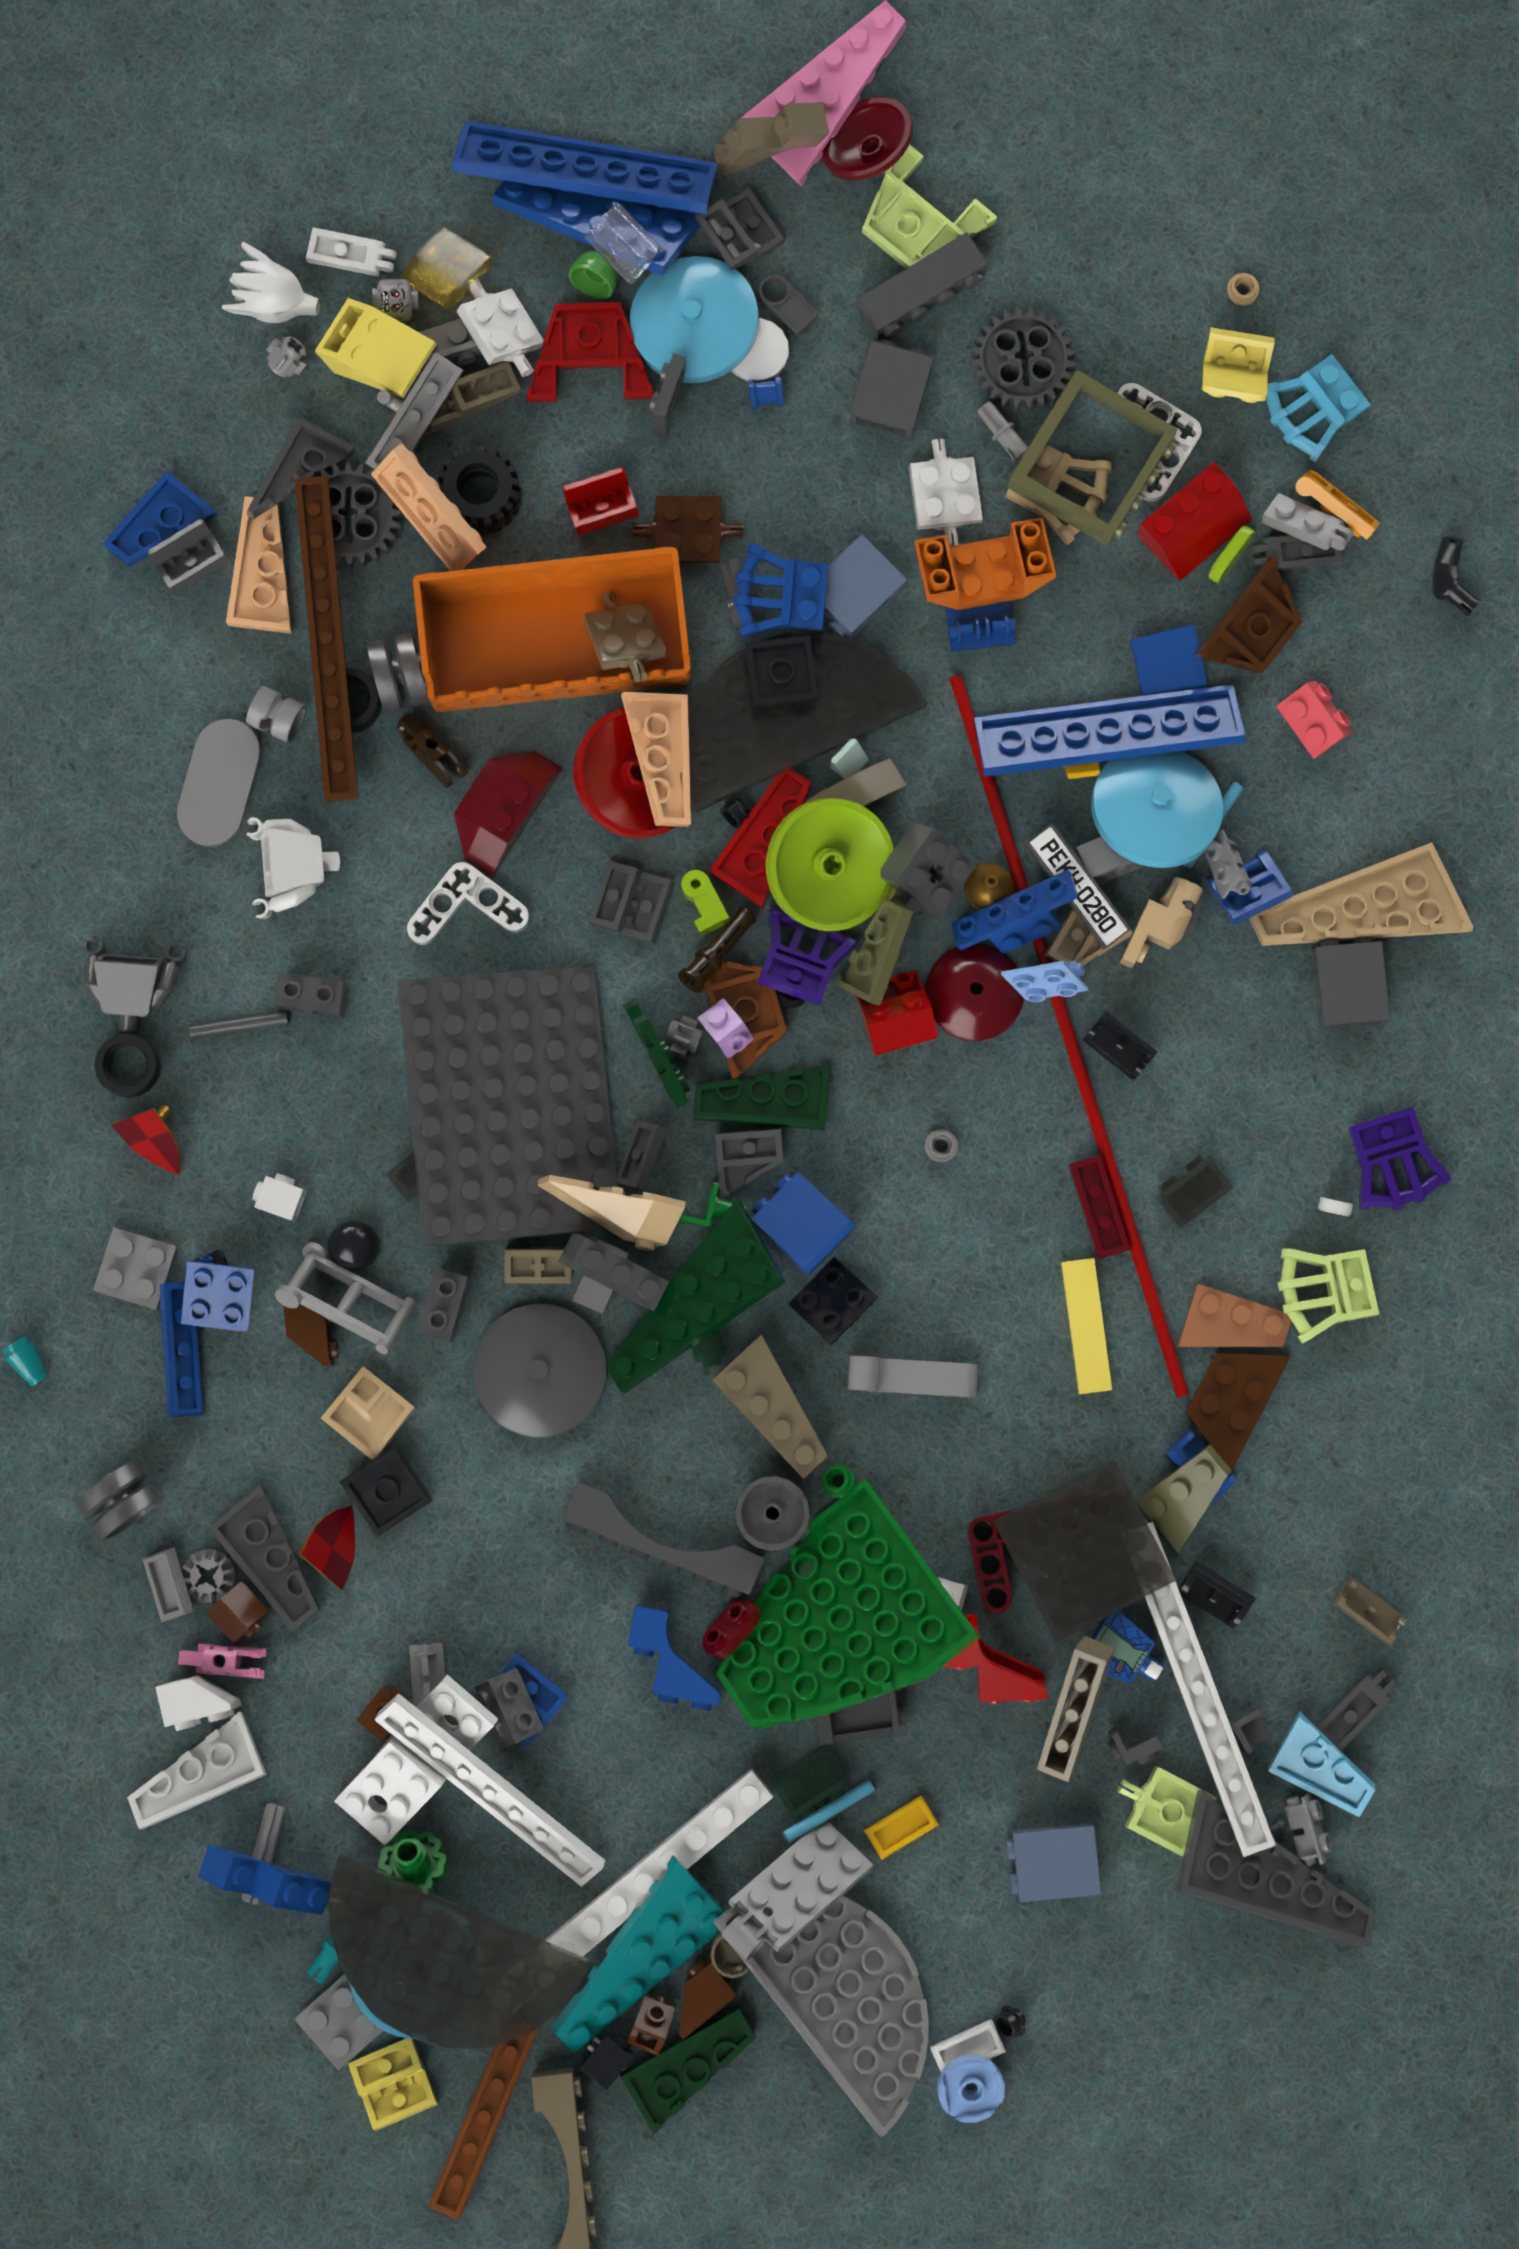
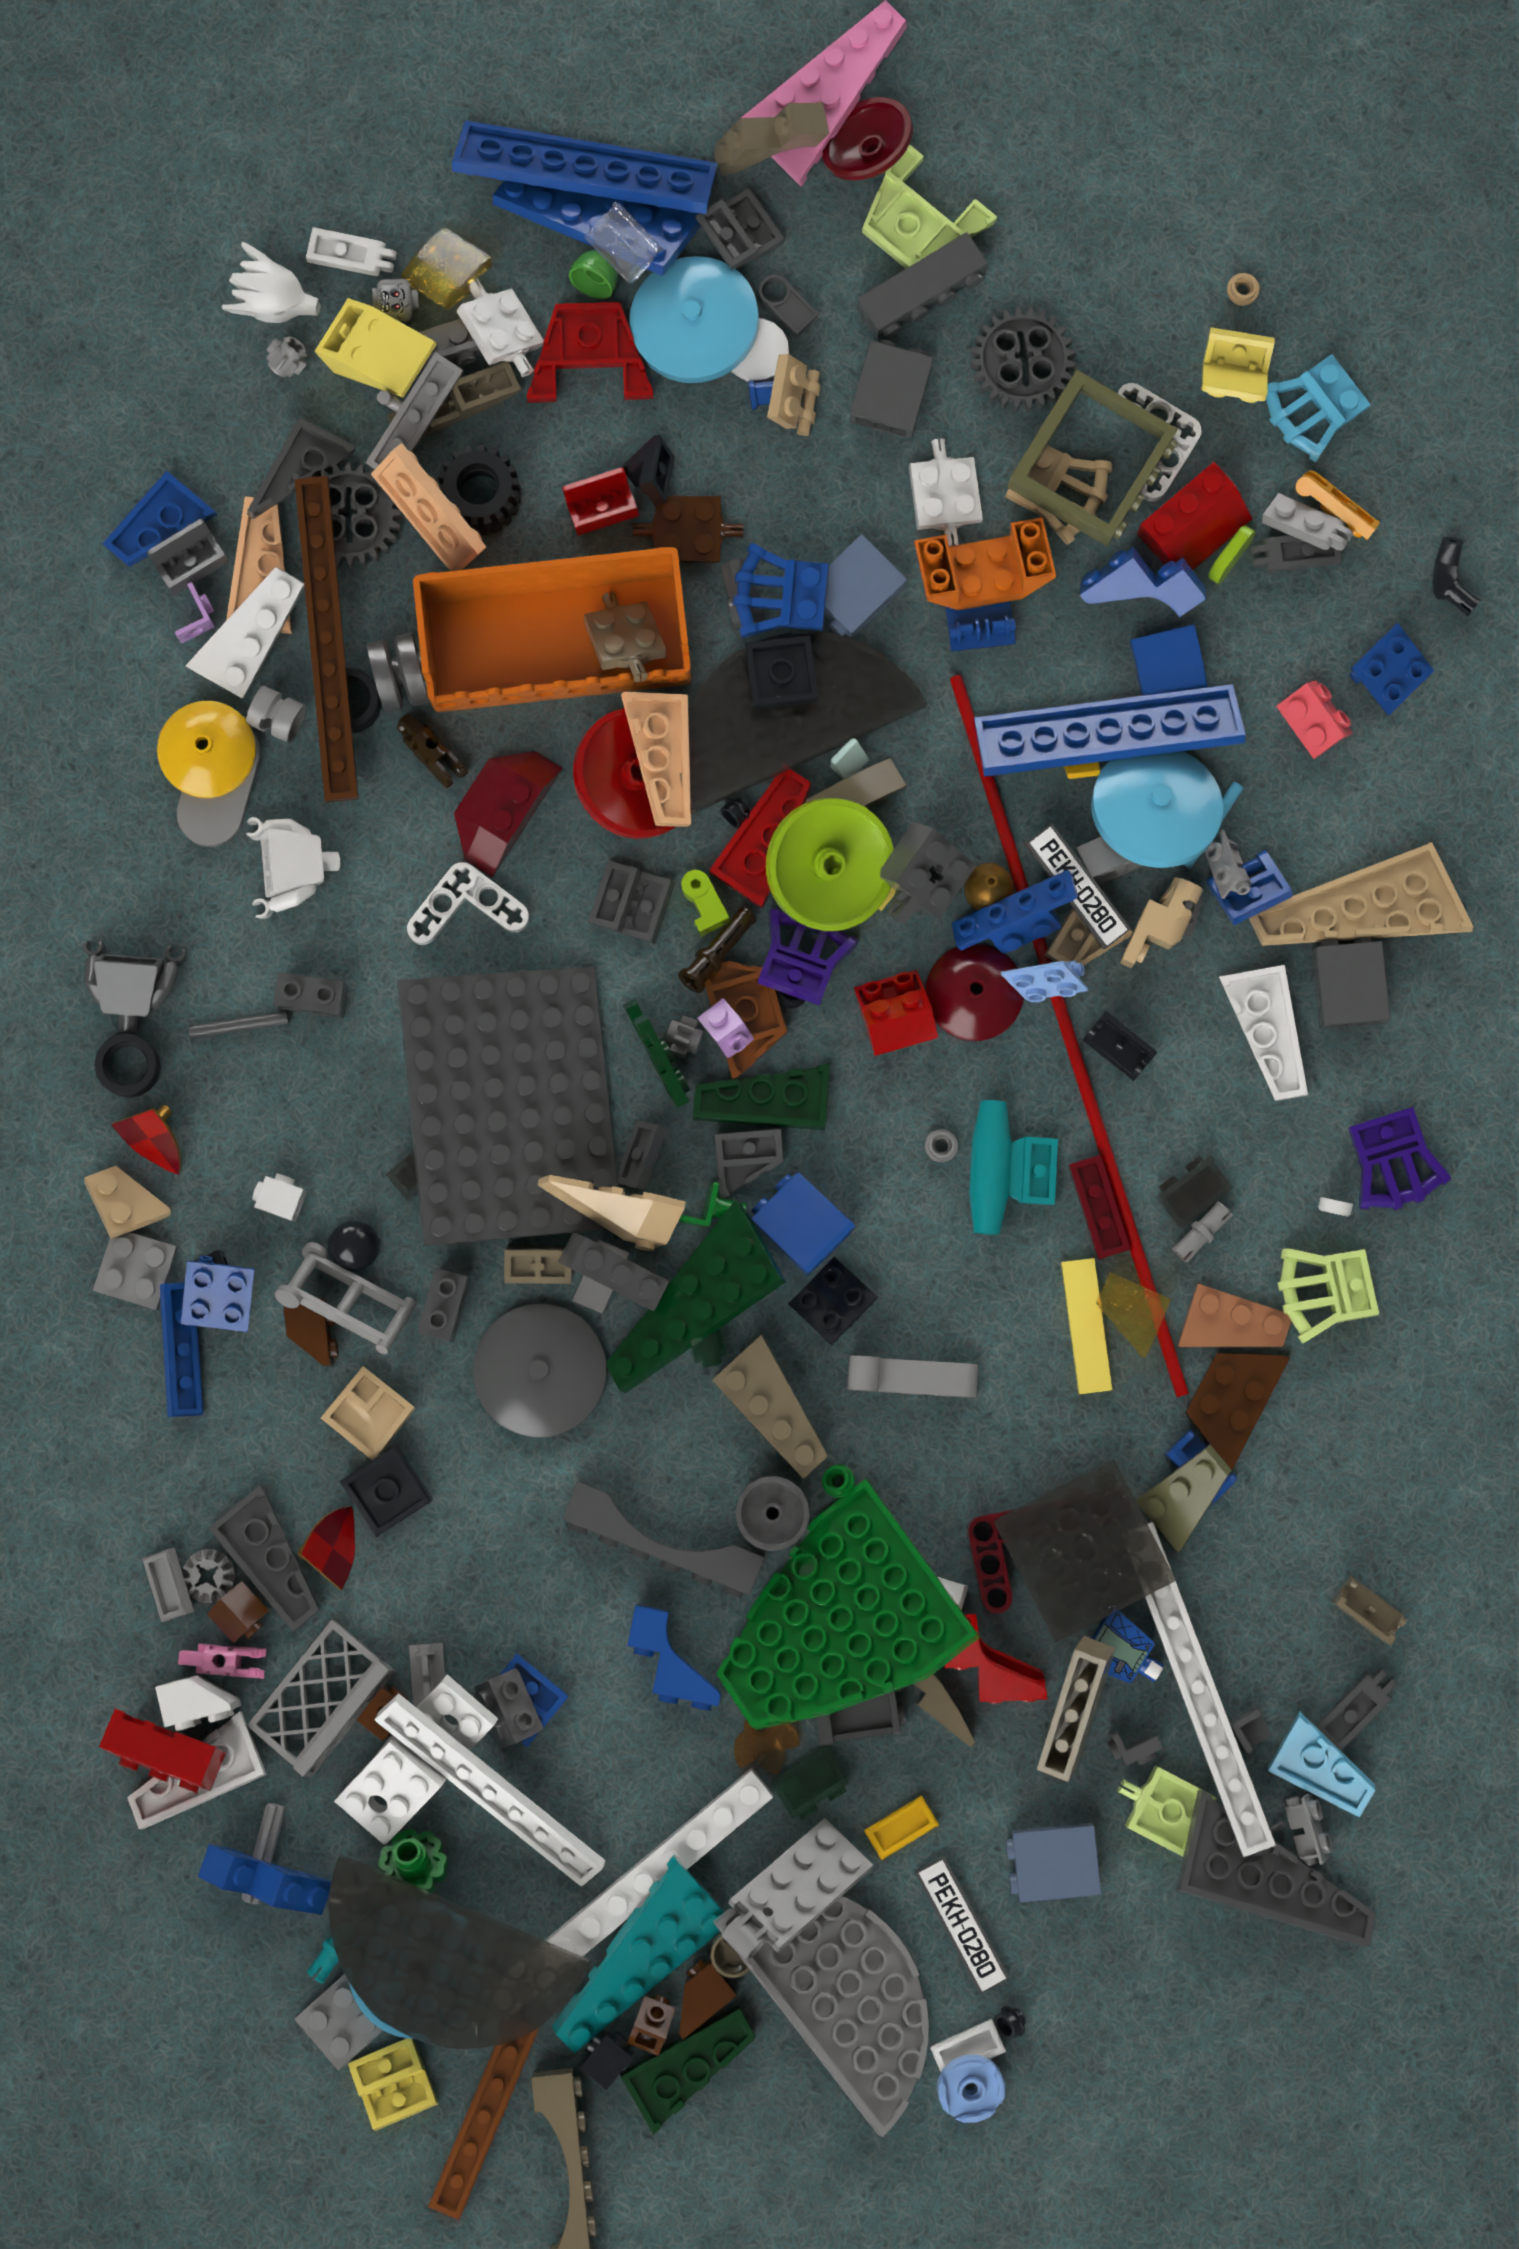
teal cone [2,1336,48,1387] -> none
flat silver wheel [74,1461,163,1542] -> none
dark grey wing [649,353,686,438] -> none
dark red plate [702,1598,760,1659] -> none
medium azure bar [782,1780,875,1844] -> none
olive wing [834,900,913,1005] -> none
light grey axle [978,401,1029,463] -> none
black hinge [1178,1561,1256,1629] -> none
reddish brown wing [1194,556,1302,673] -> none
none -> tan wing [84,1166,171,1239]
none -> red wedge [99,1708,226,1793]
none -> yellow dish [157,701,256,798]
none -> lavender bracket [175,582,215,644]
none -> white wing [186,567,305,699]
none -> light grey fence [247,1619,396,1778]
none -> black slope [623,434,674,506]
none -> clear orange plate [734,1718,800,1774]
none -> tan plate [767,354,821,436]
none -> dark tan slope [914,1674,975,1747]
none -> tile [915,1856,1009,1995]
none -> teal plate [969,1100,1058,1235]
none -> arch [1080,547,1206,617]
none -> clear yellow wing [1096,1272,1171,1359]
none -> light grey pin [1172,1201,1233,1263]
none -> white wing [1219,965,1308,1101]
none -> blue hinge [1349,623,1434,715]

